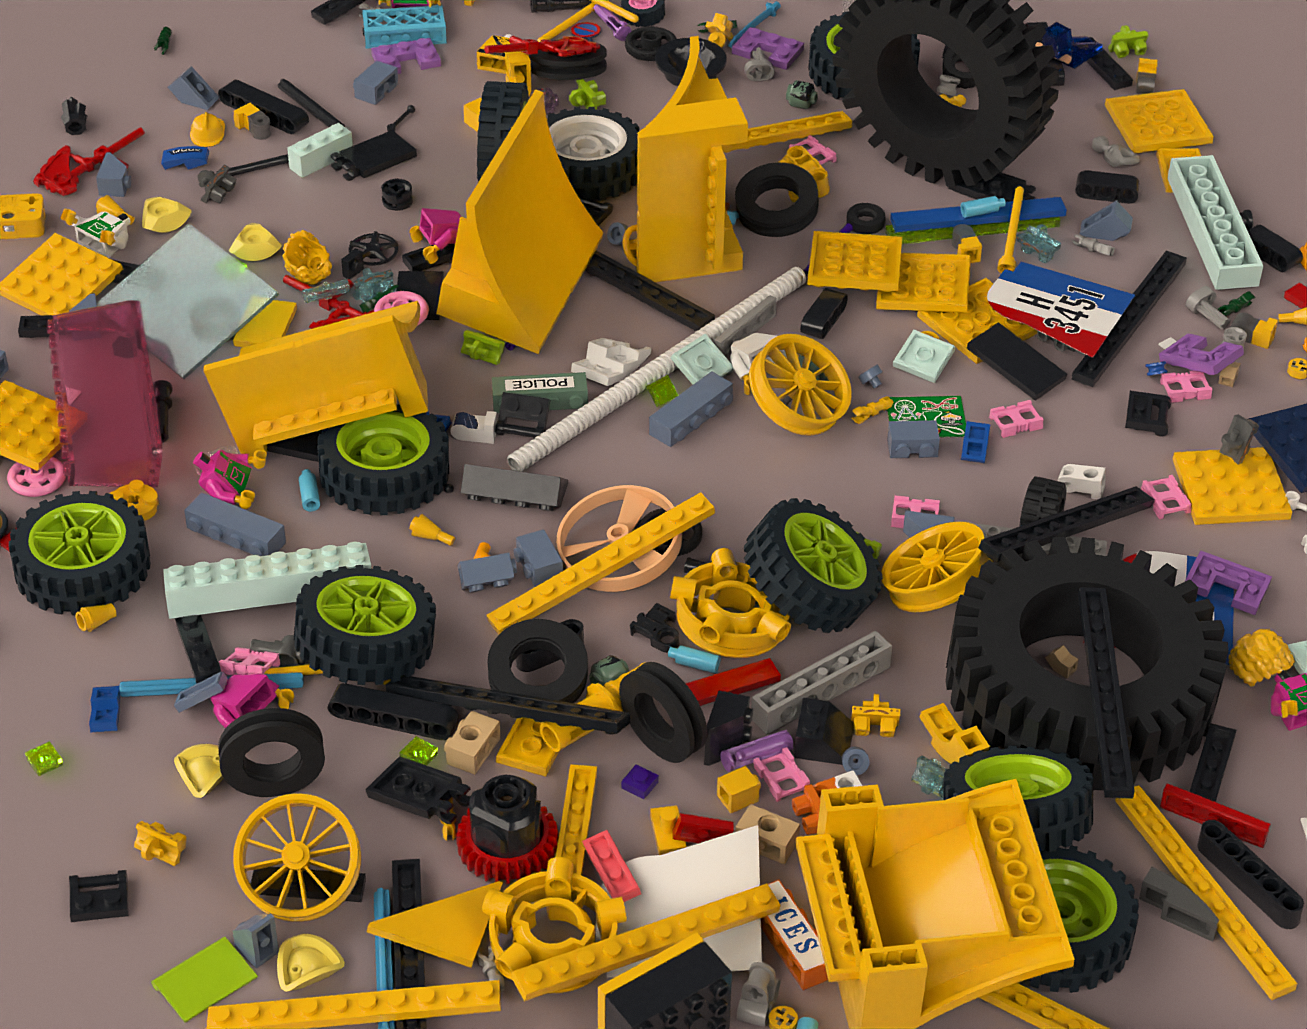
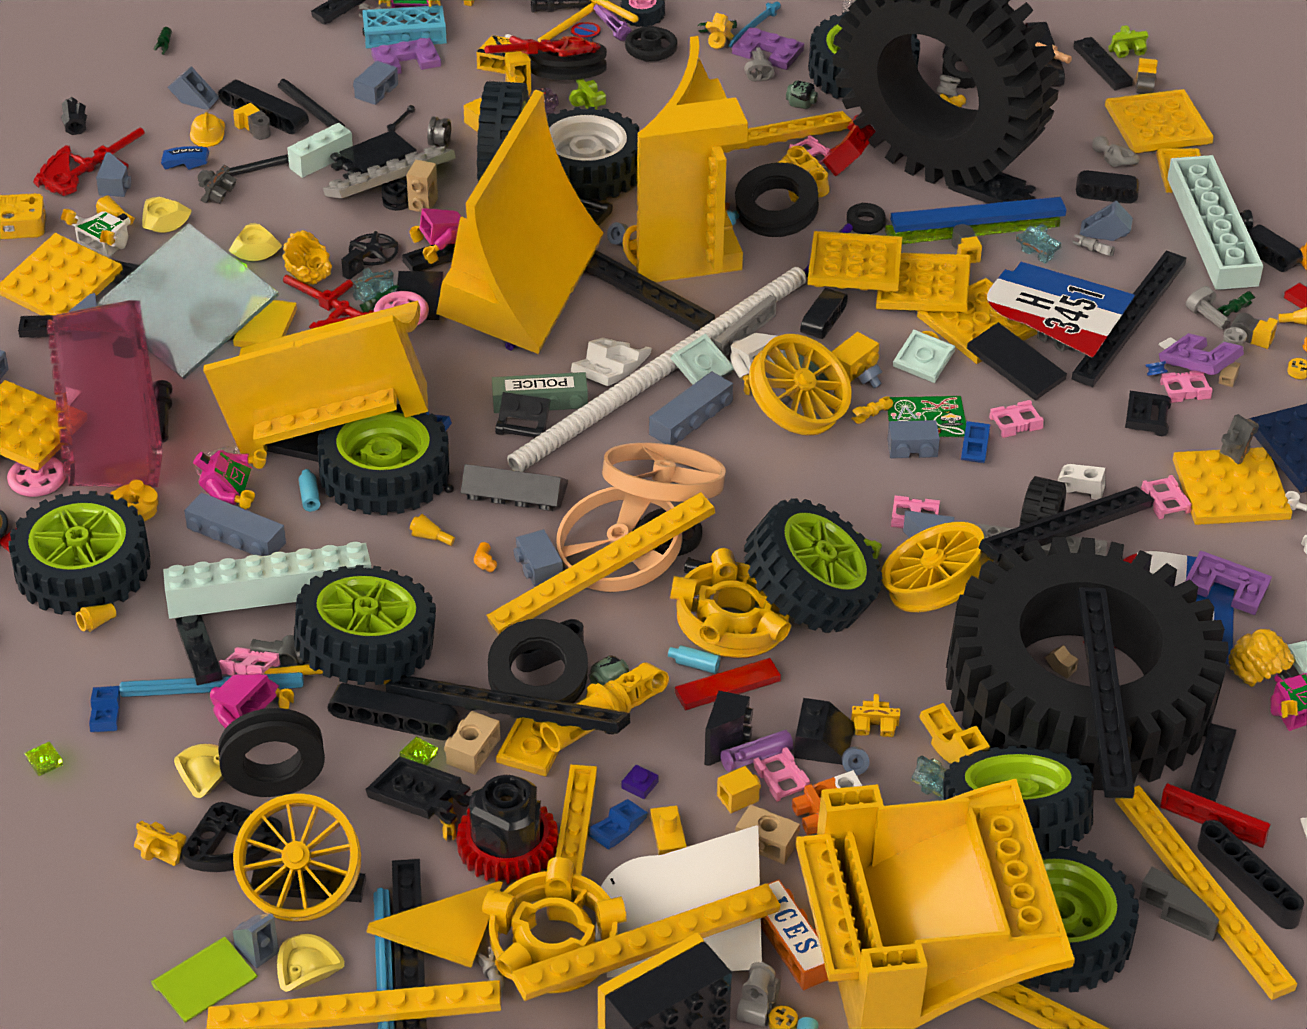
black plate [69,870,129,922] -> none
sand blue tile [174,672,228,713] -> none
clear light blue pin [302,279,350,303] -> none
white leg [450,411,497,444] -> none
sand blue brick [457,553,517,592] -> none
lime hips [461,330,505,365] -> none
coral tile [582,830,641,902] -> none
black tyre [619,662,707,763] -> none
black piece [630,603,680,653] -> none
clear neon green plate [646,375,678,407] -> none
black piece [655,38,727,86] -> none
red plate [672,813,734,843] -> none
light grey brick [751,631,892,734] -> none
medium azure cylinder [960,196,1005,218] -> none
yellow piece [997,186,1024,273] -> none
clear blue arch [1042,22,1103,69] -> none
none -> black beam [182,802,283,872]
none -> light grey plate [323,145,456,199]
none -> tan brick [406,160,438,212]
none -> flat silver wheel [427,116,452,148]
none -> blue slope [588,799,648,850]
none -> light nougat piece [602,443,726,502]
none -> red slope [822,114,876,177]
none -> yellow brick [831,331,879,382]

